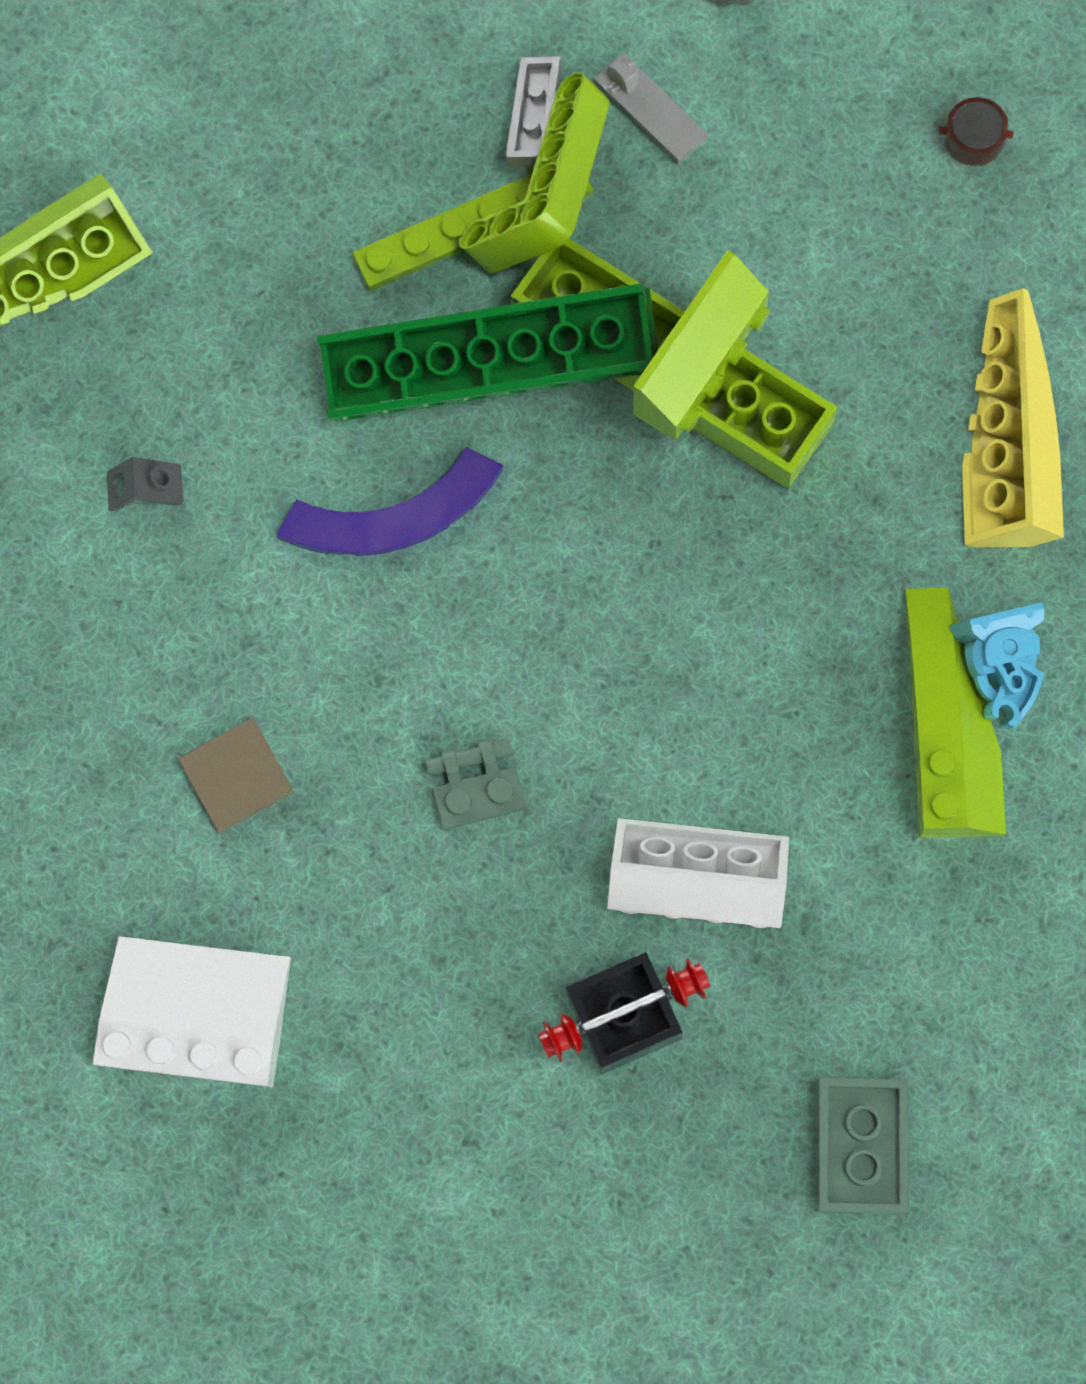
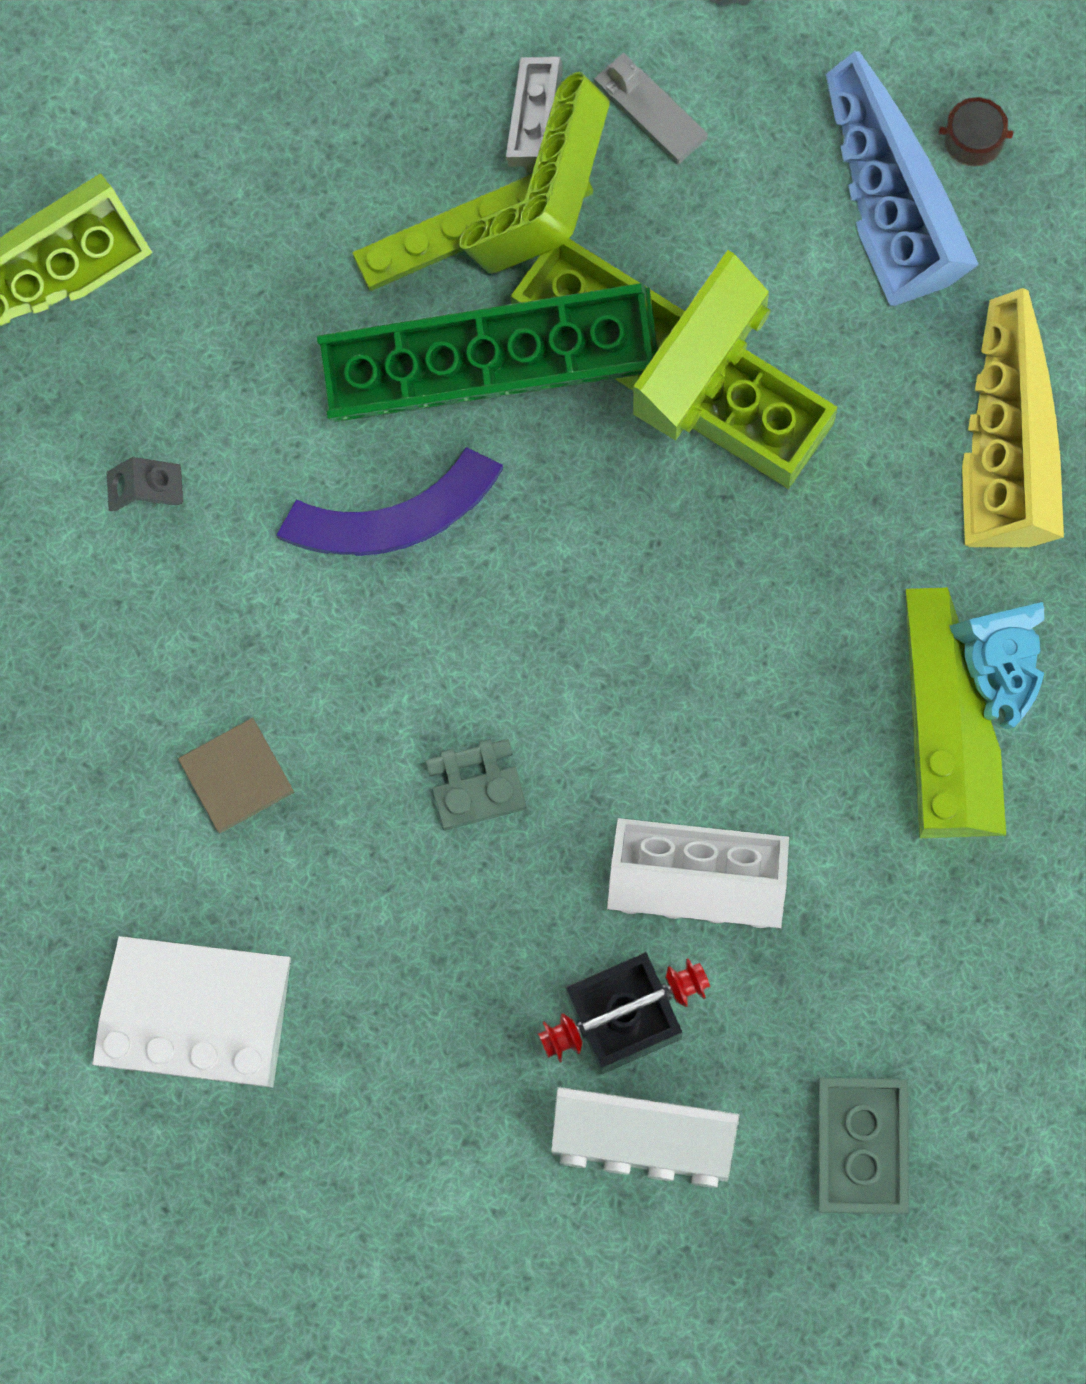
none -> white slope [552,1087,739,1188]
none -> light blue wedge [826,51,979,306]

